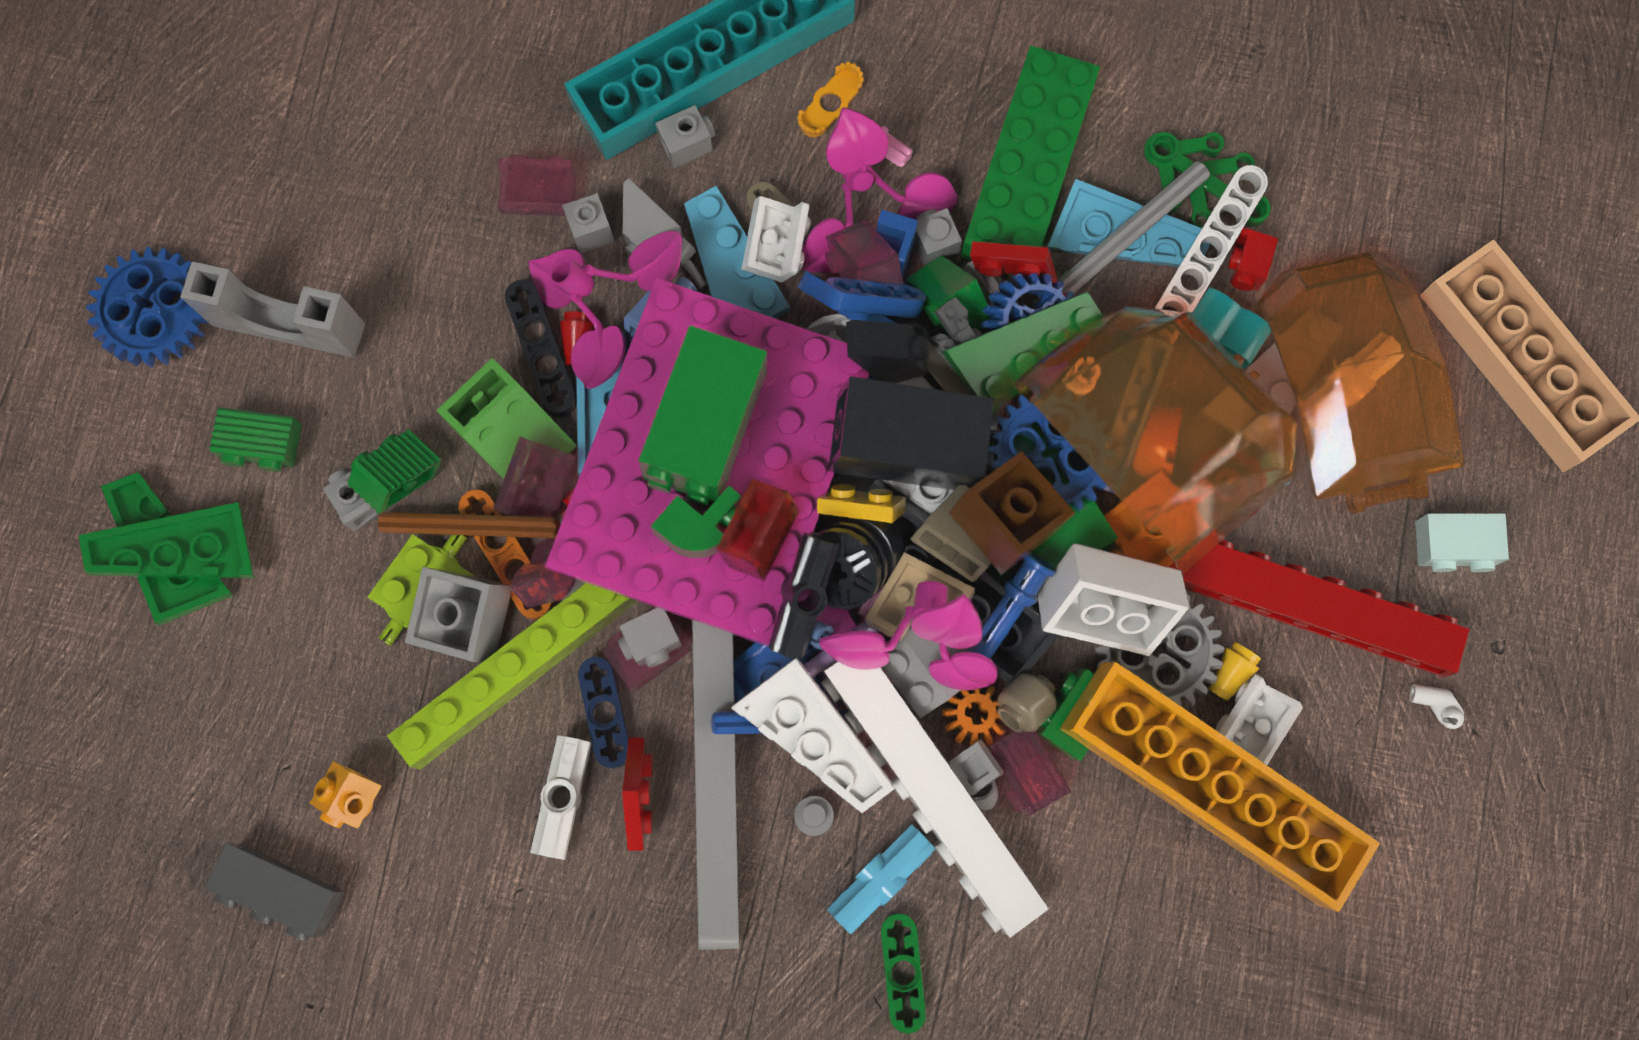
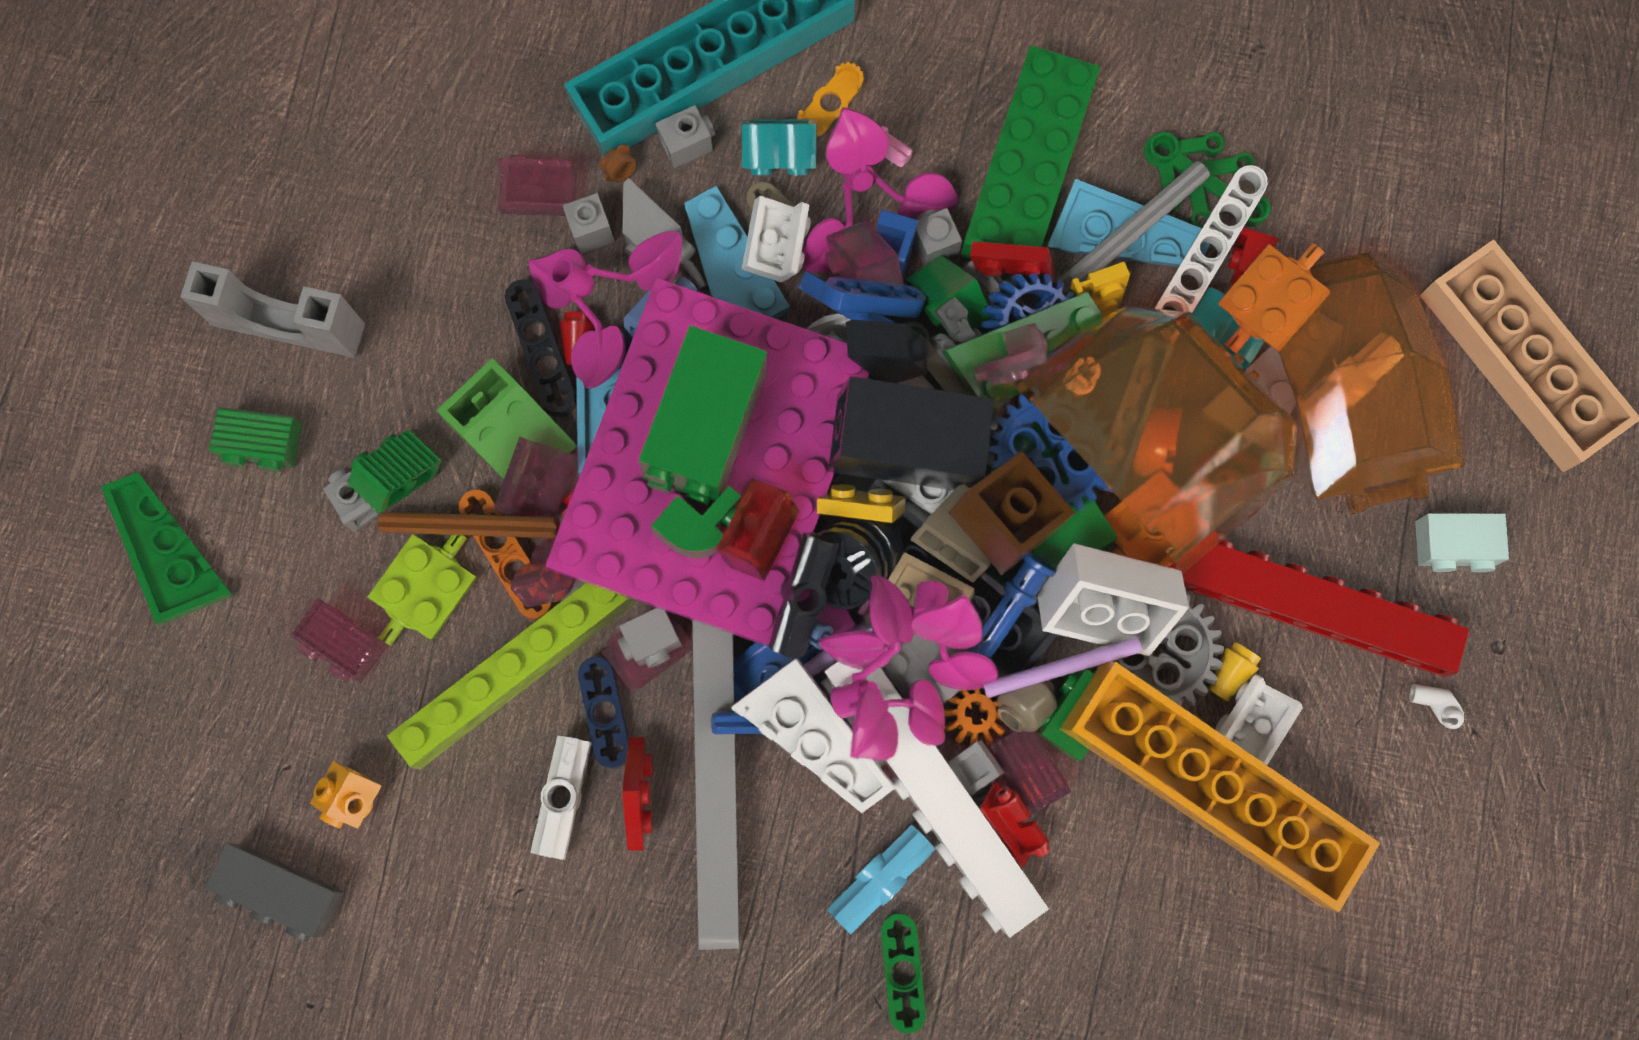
green wing [78,502,255,578] -> none
blue gear [86,247,209,368] -> none
light grey slope [405,567,513,662] -> none
light grey plate [794,796,834,836] -> none
none -> clear pink brick [291,598,388,684]
none -> dark orange plate [599,144,636,182]
none -> teal brick [741,119,817,175]
none -> dark pink plant [831,575,945,761]
none -> bracket [973,323,1048,386]
none -> red hinge [979,782,1050,868]
none -> lavender bar [983,637,1142,698]
none -> yellow plate [1070,262,1130,316]
none -> orange plate [1218,243,1330,354]

